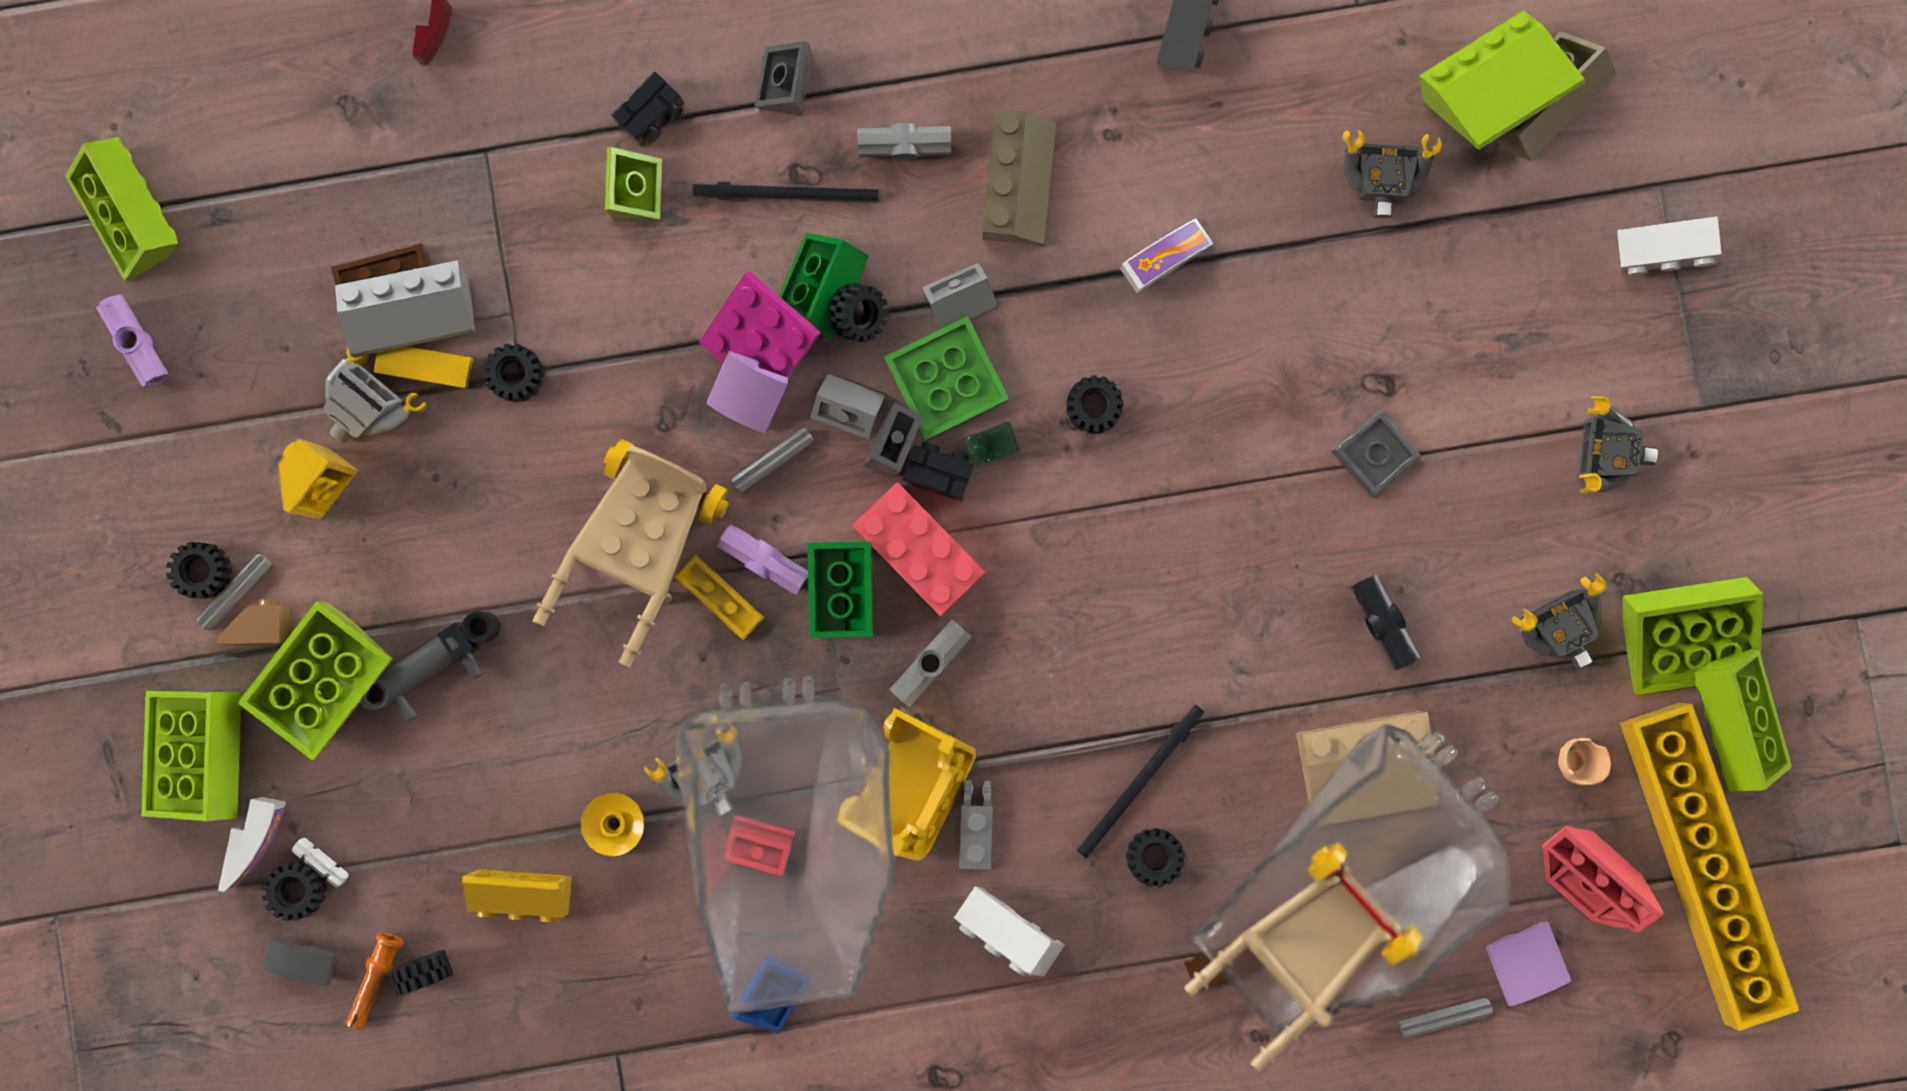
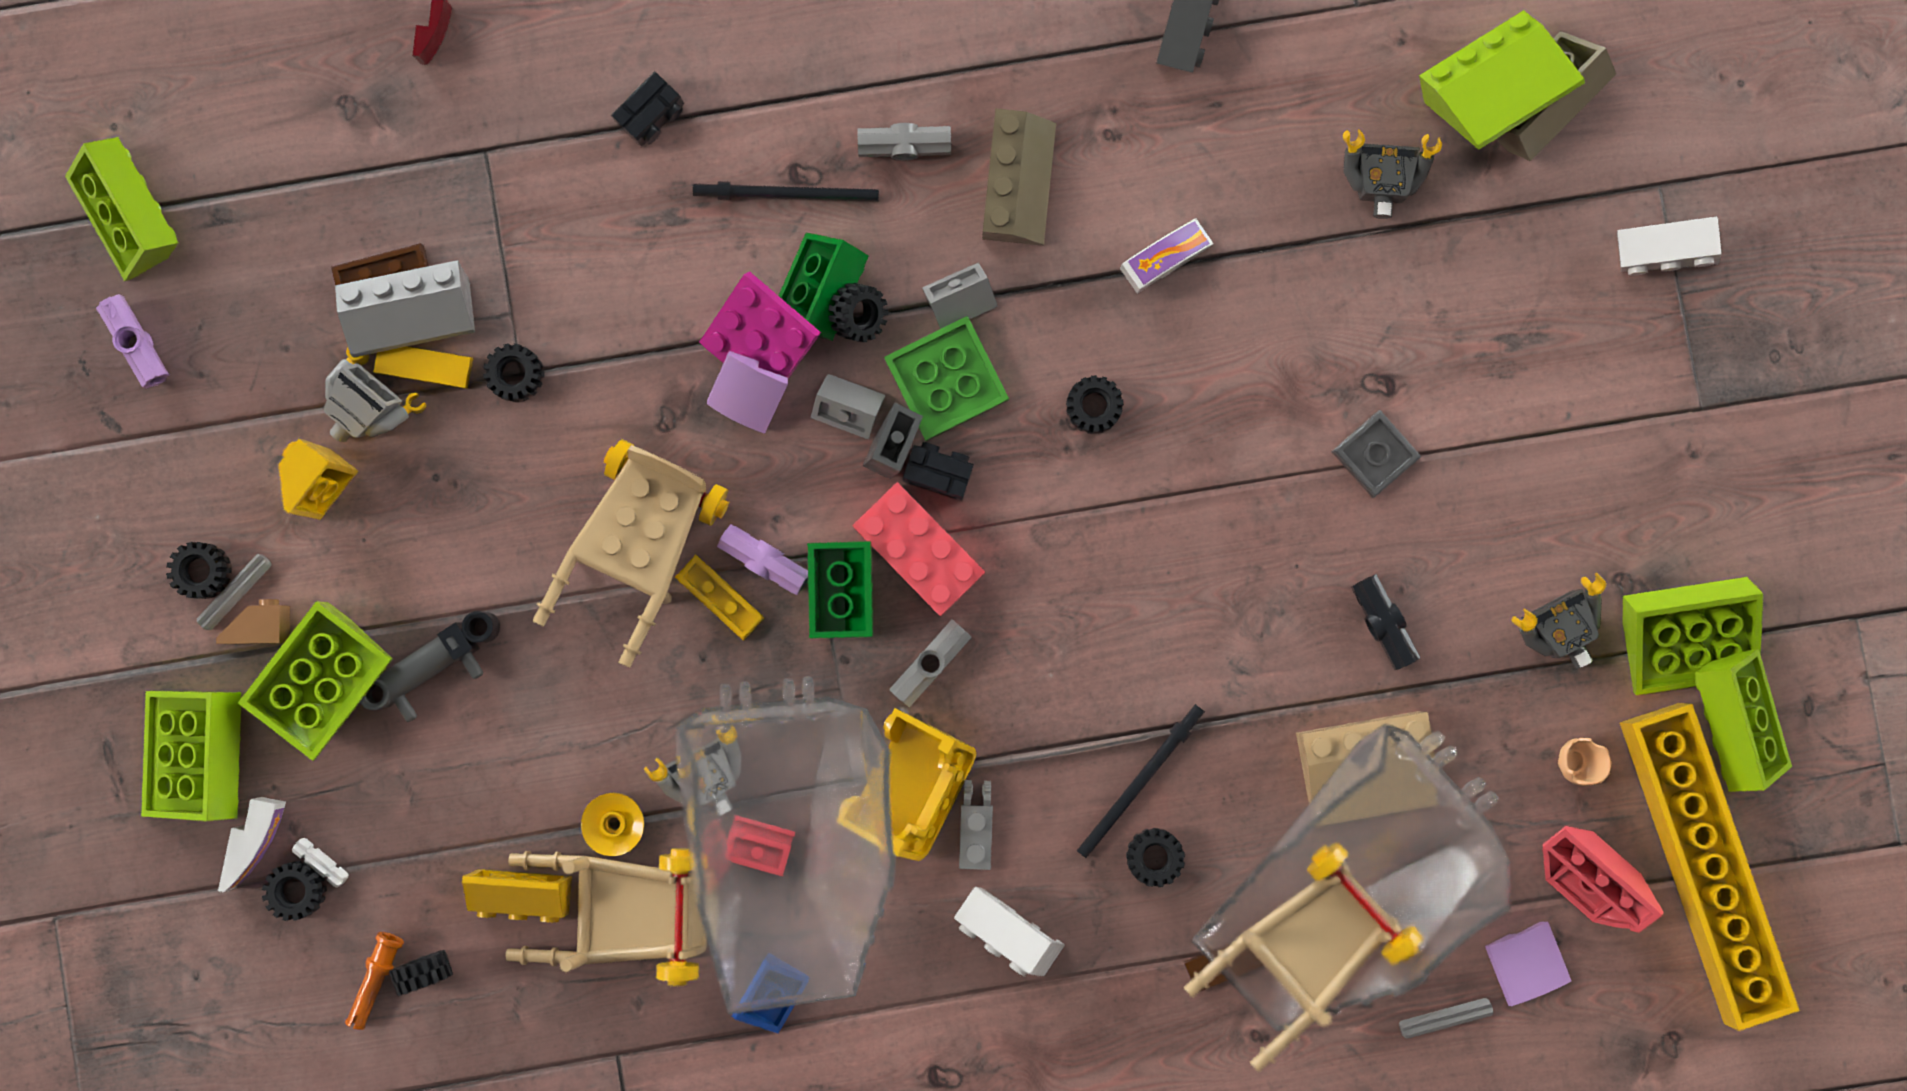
dark grey slope [264,937,336,986] -> none
lime slope [605,147,662,221] -> none
light grey axle [732,428,814,492] -> none
dark grey slope [754,41,812,116] -> none
clear green bracket [966,422,1020,465] -> none
dark grey torso [1578,396,1658,493] -> none
none -> tan piece [506,848,710,986]

